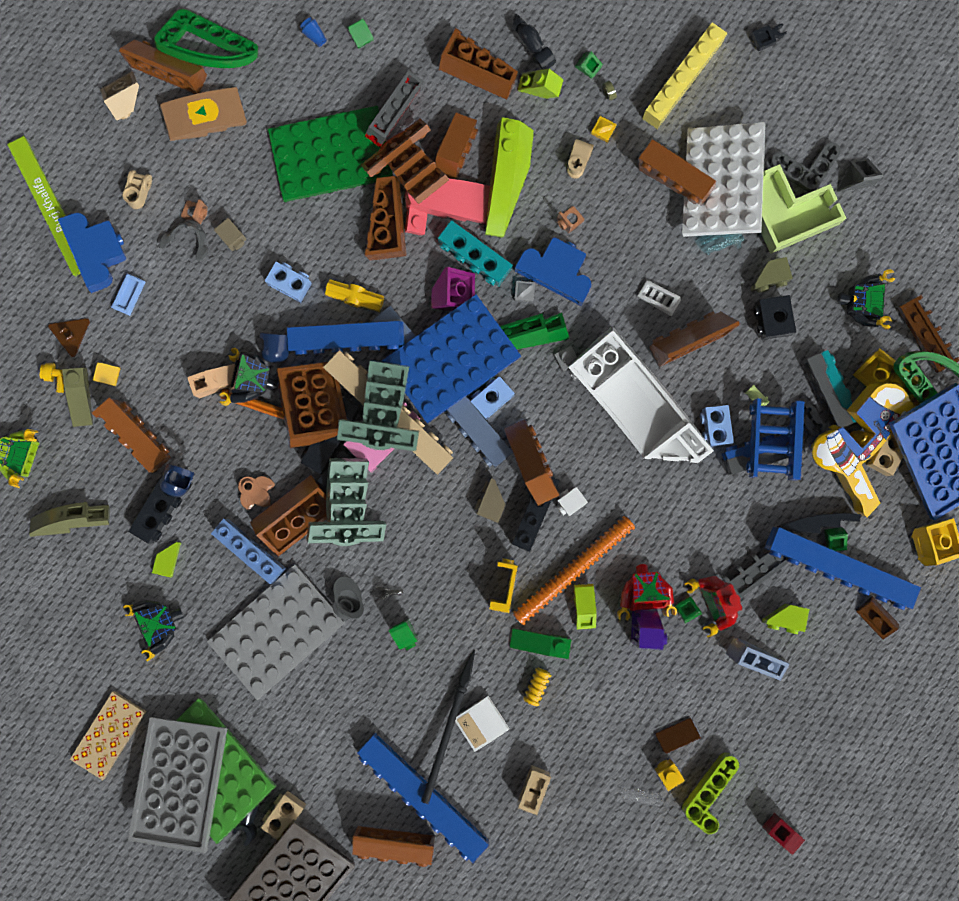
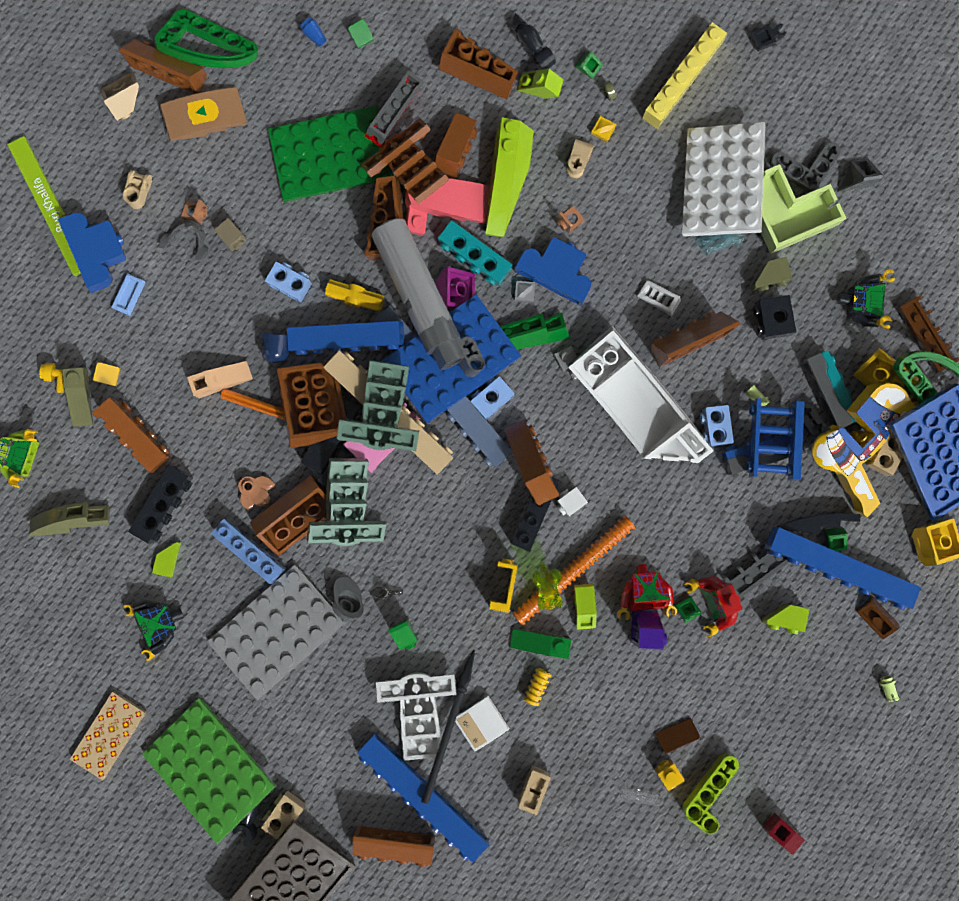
reddish brown piece [48,319,90,357] -> none
light grey plate [128,717,227,853] -> none
dark blue helmet [160,464,195,497] -> none
black torso [219,348,277,406] -> none
dark tan slope [475,478,505,523] -> none
dark orange wedge [639,139,716,206] -> none
sand blue slope [725,637,789,681] -> none
none -> light grey piece [372,218,485,377]
none -> white slope [376,672,456,760]
none -> clear neon green animal [532,562,563,611]
none -> yellowish green pin [879,675,899,702]

